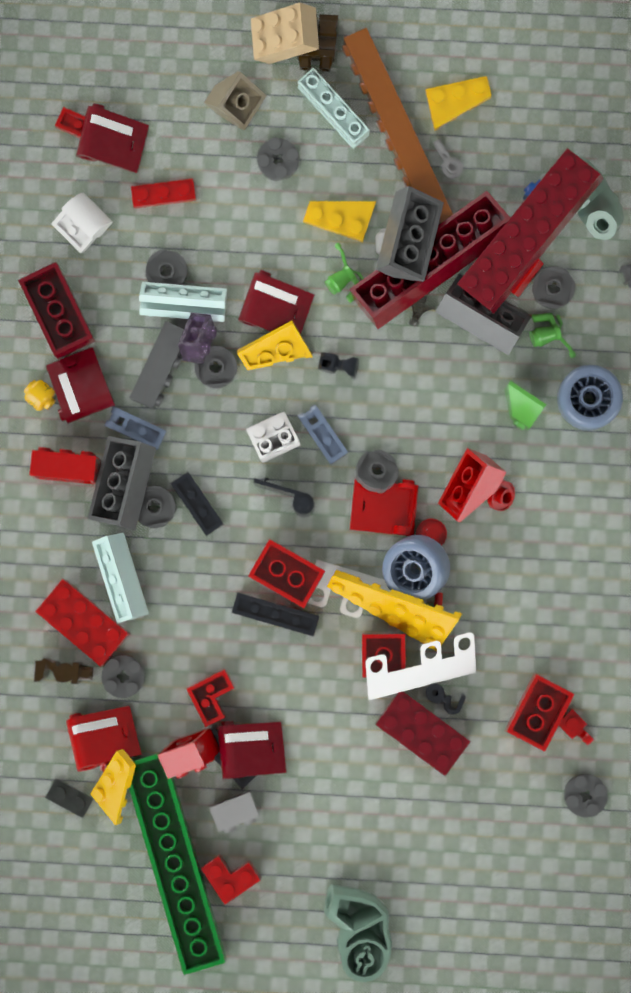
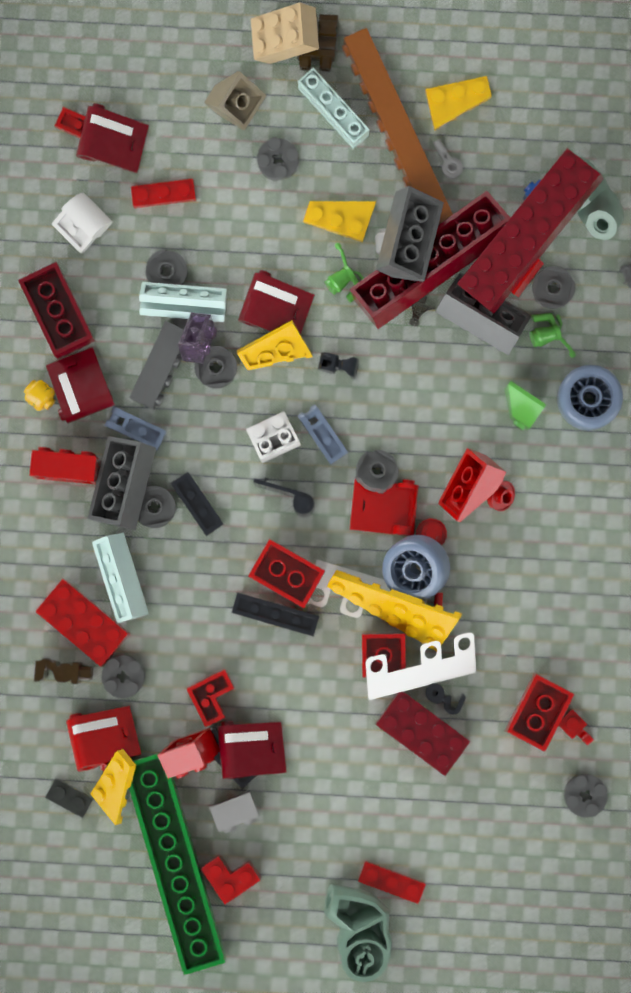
none -> red plate [358,860,426,904]

